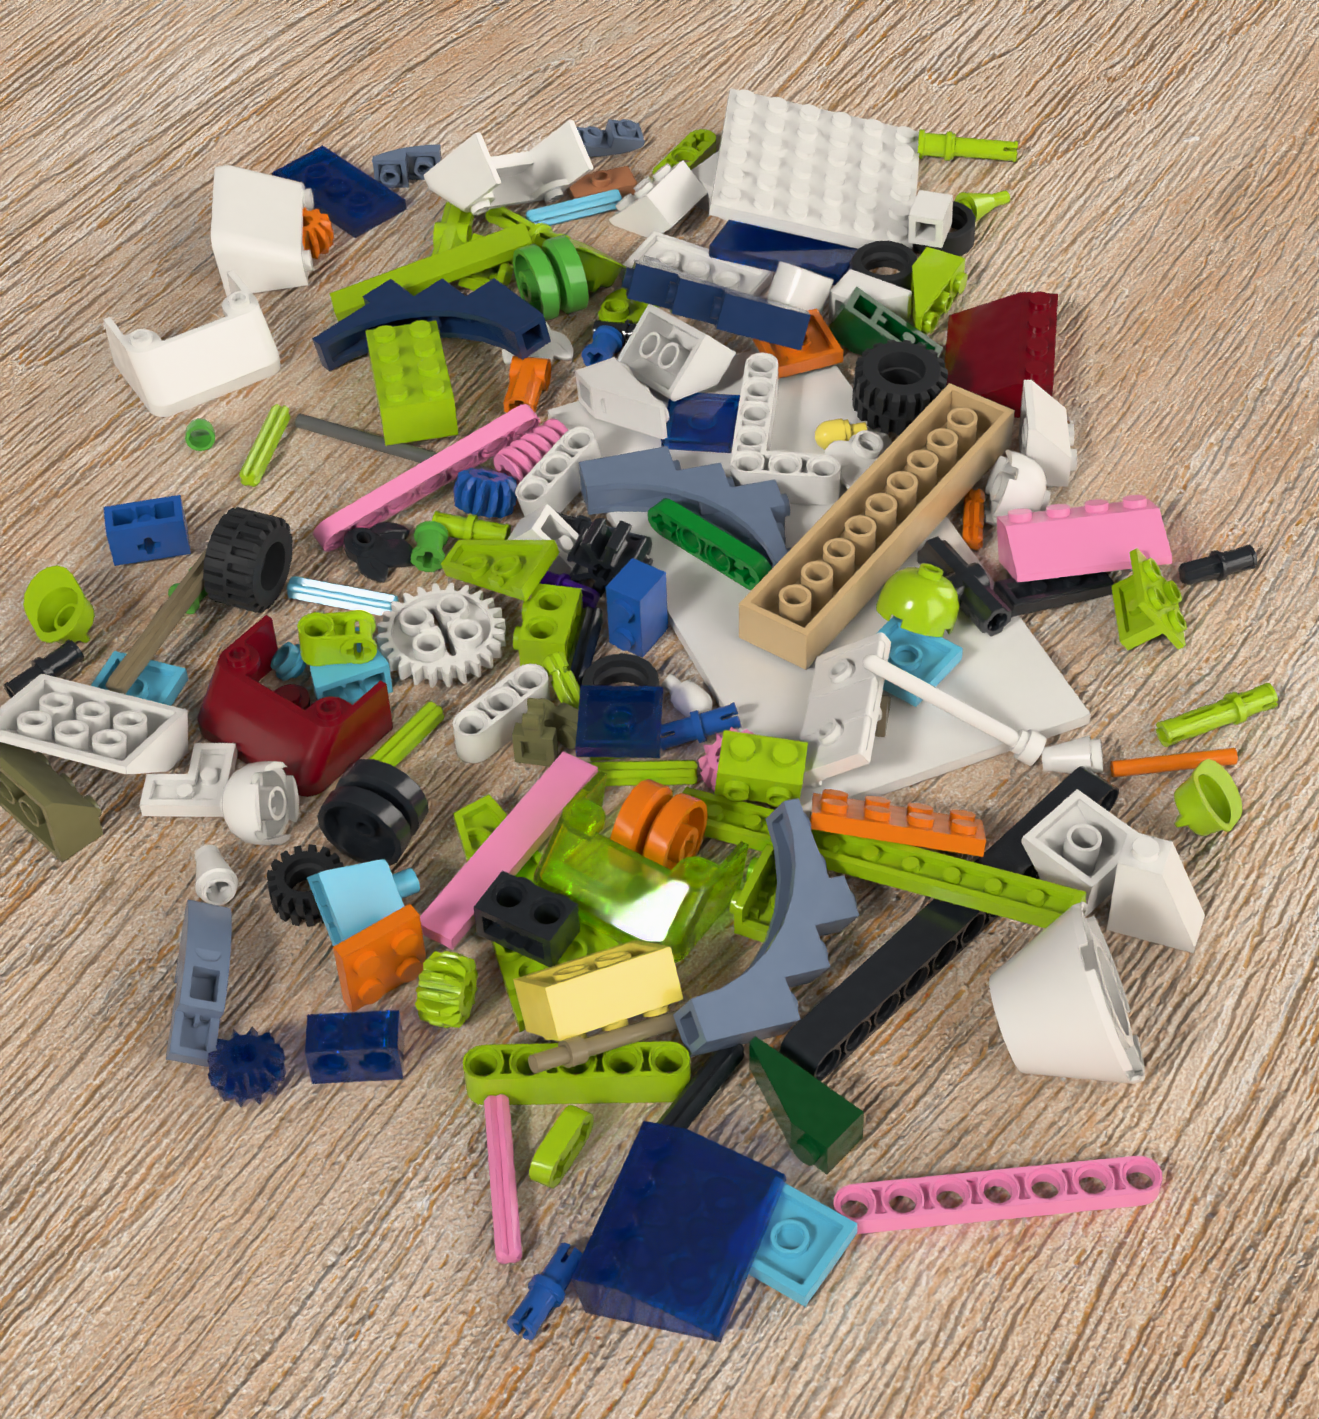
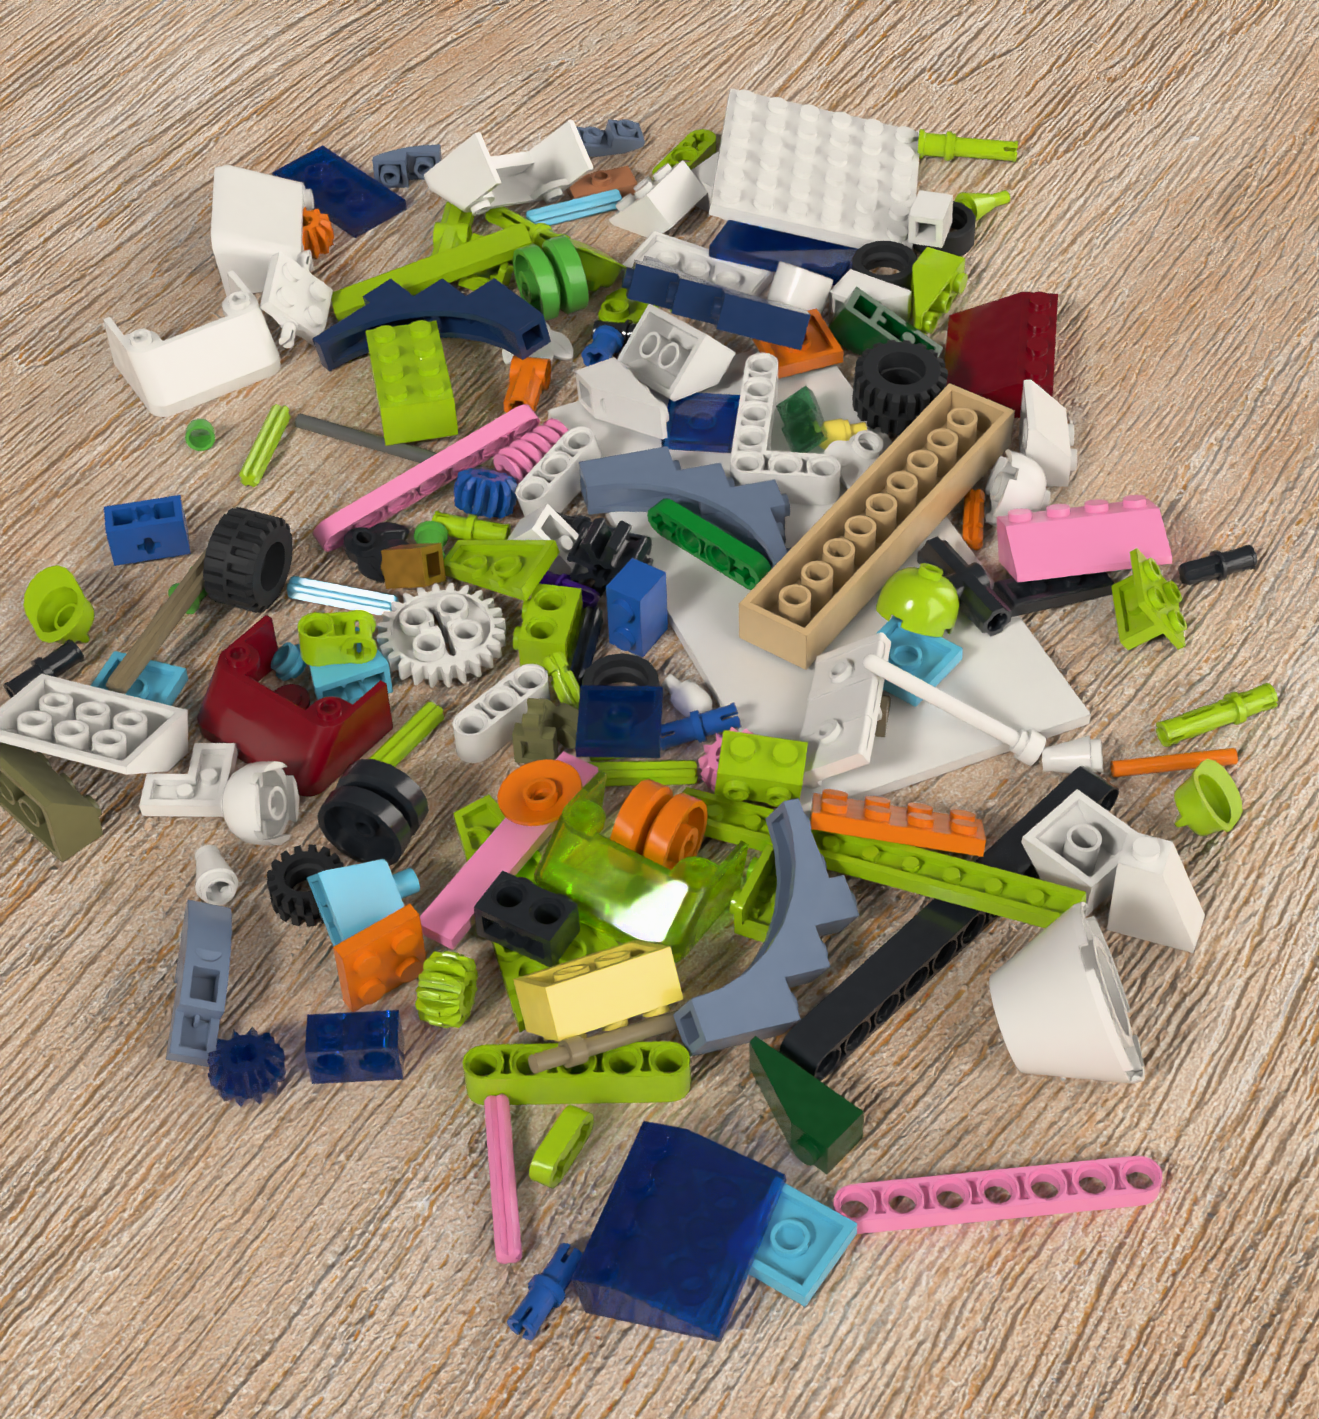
black axle [651,1044,745,1149] -> none
none -> white plate [260,251,333,348]
none -> pearl gold brick [381,542,446,589]
none -> orange dish [497,759,583,826]
none -> clear green slope [776,386,828,453]

